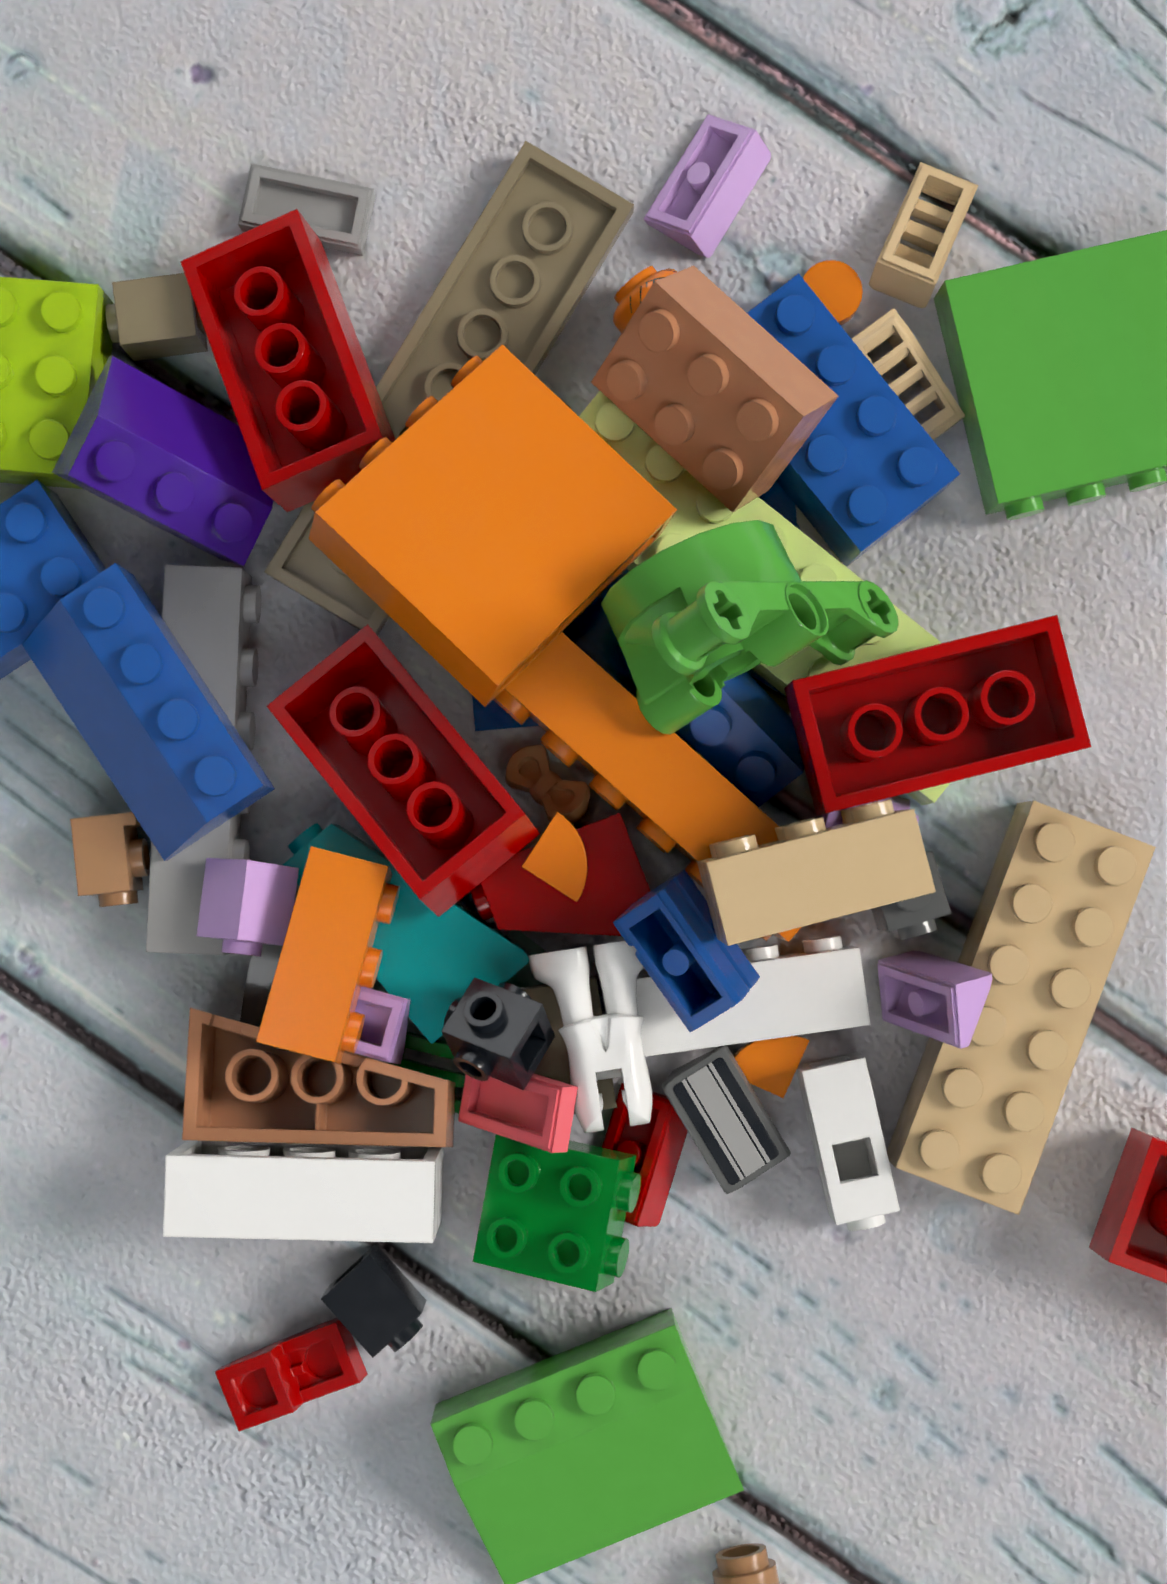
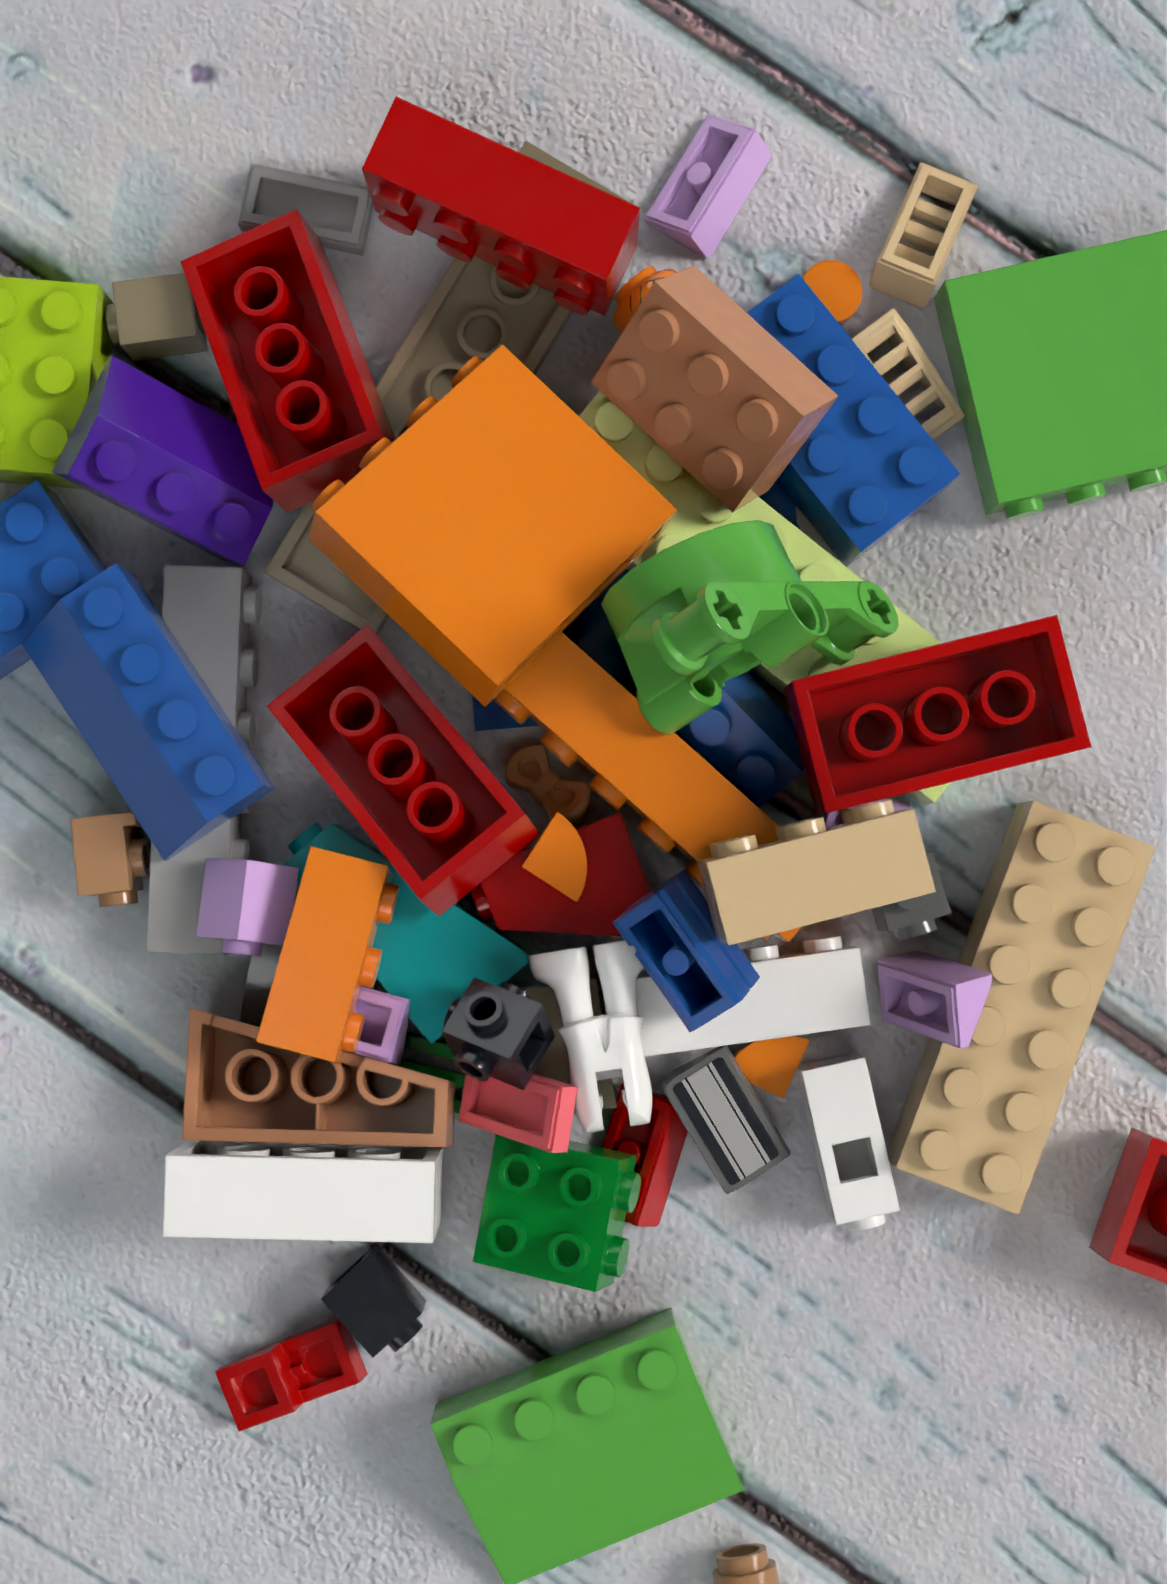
none -> red brick [362,96,640,316]

